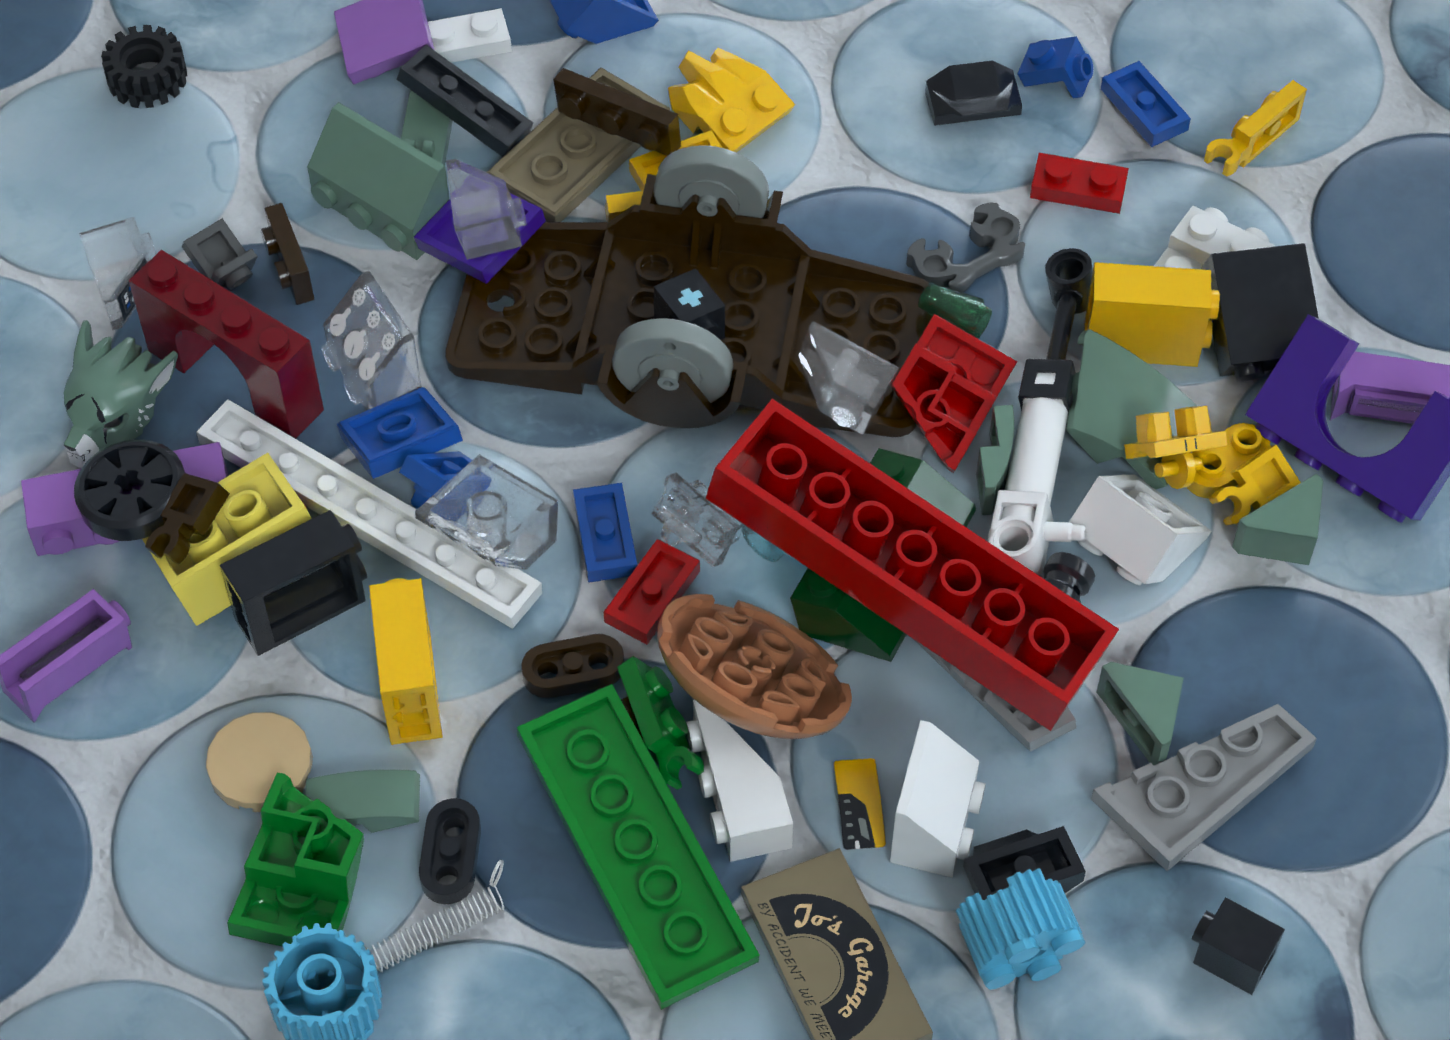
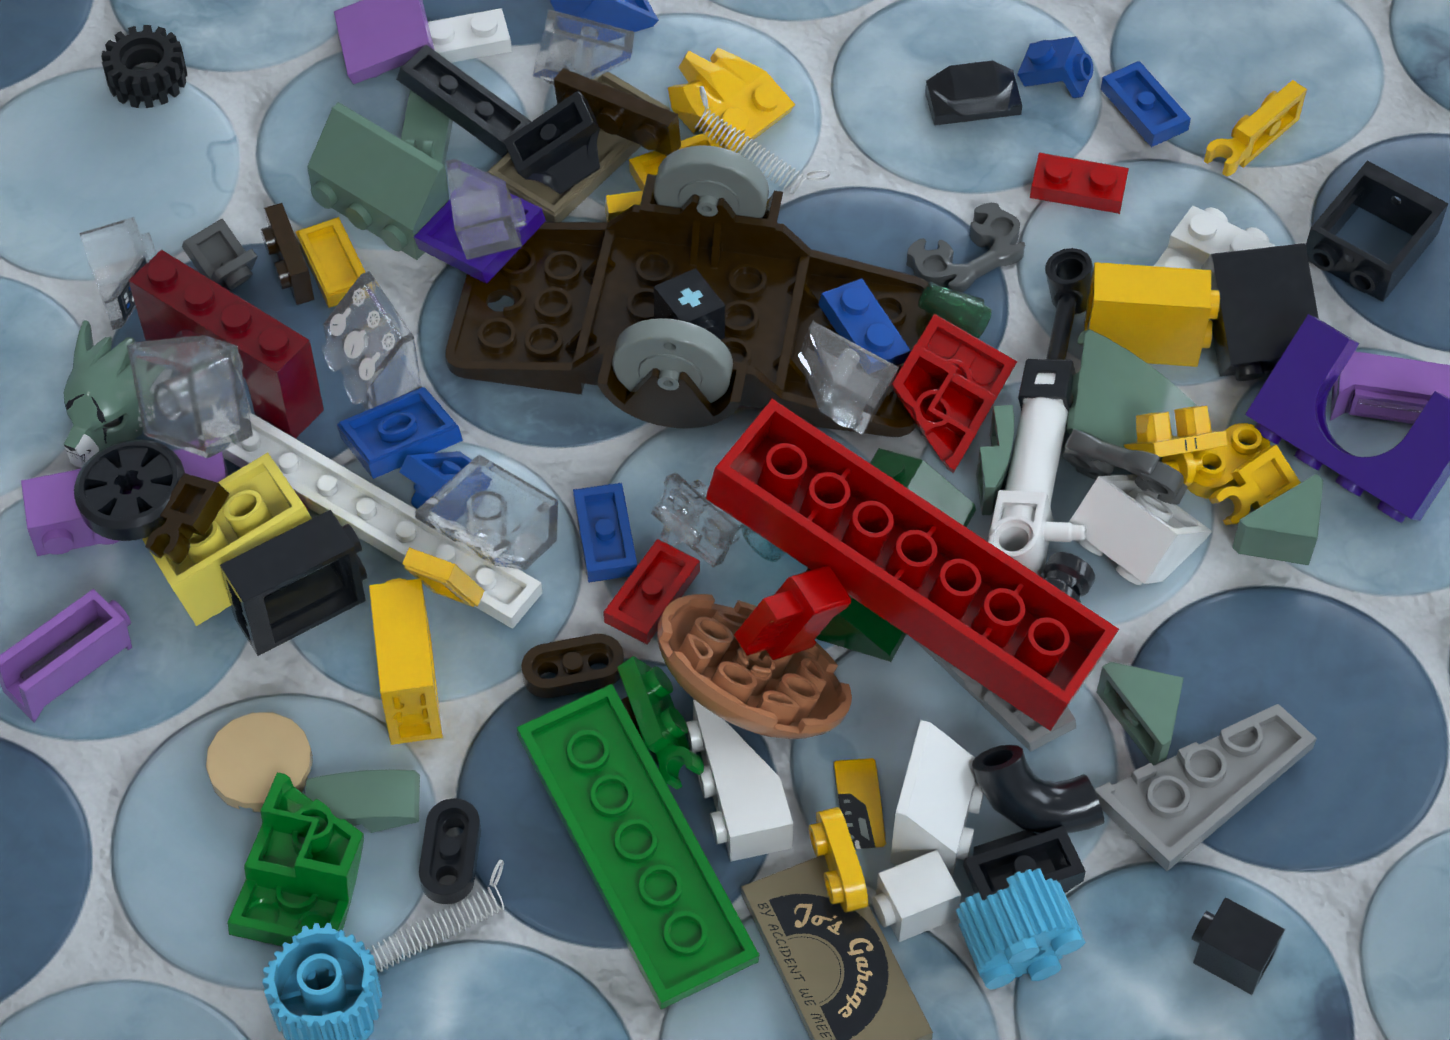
none -> clear slope [127,335,253,458]
none -> yellow tile [295,217,372,308]
none -> yellow tile [402,547,485,607]
none -> black slope [503,91,600,194]
none -> clear slope [533,9,635,85]
none -> white piece [695,86,830,195]
none -> red piece [734,565,851,660]
none -> yellow plate [809,807,868,913]
none -> blue plate [818,278,911,377]
none -> white brick [872,850,961,942]
none -> black cylinder [972,745,1105,833]
none -> dark grey helmet [1062,429,1188,505]
none -> black window [1306,160,1449,302]

